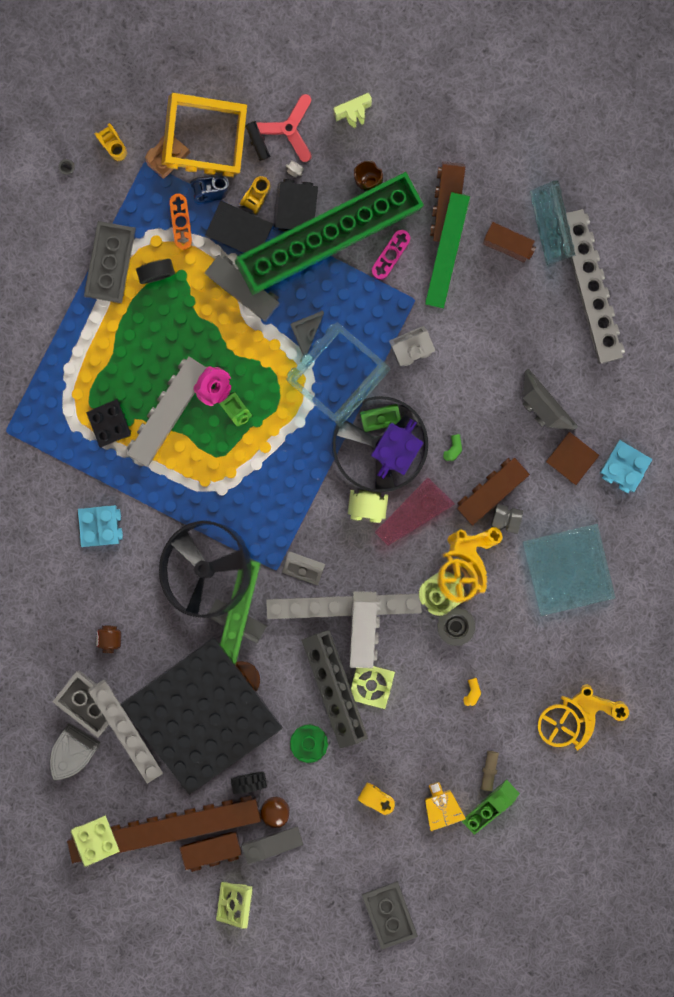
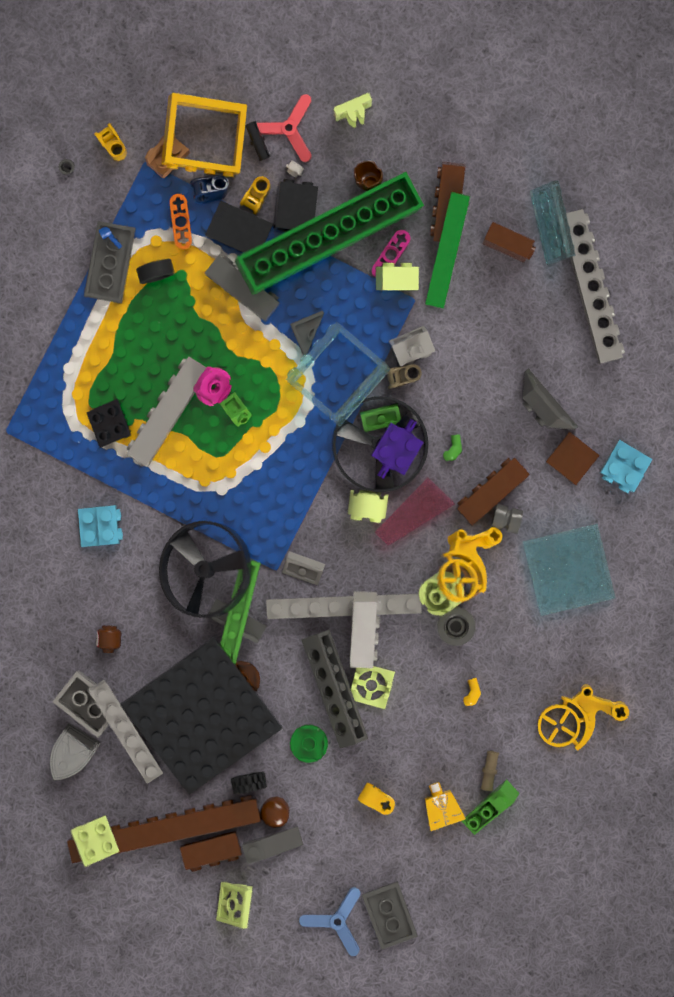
none -> blue hand [99,227,122,249]
none -> medium blue piece [299,887,360,956]
none -> yellowish green brick [376,263,419,290]
none -> dark tan piece [384,364,422,389]

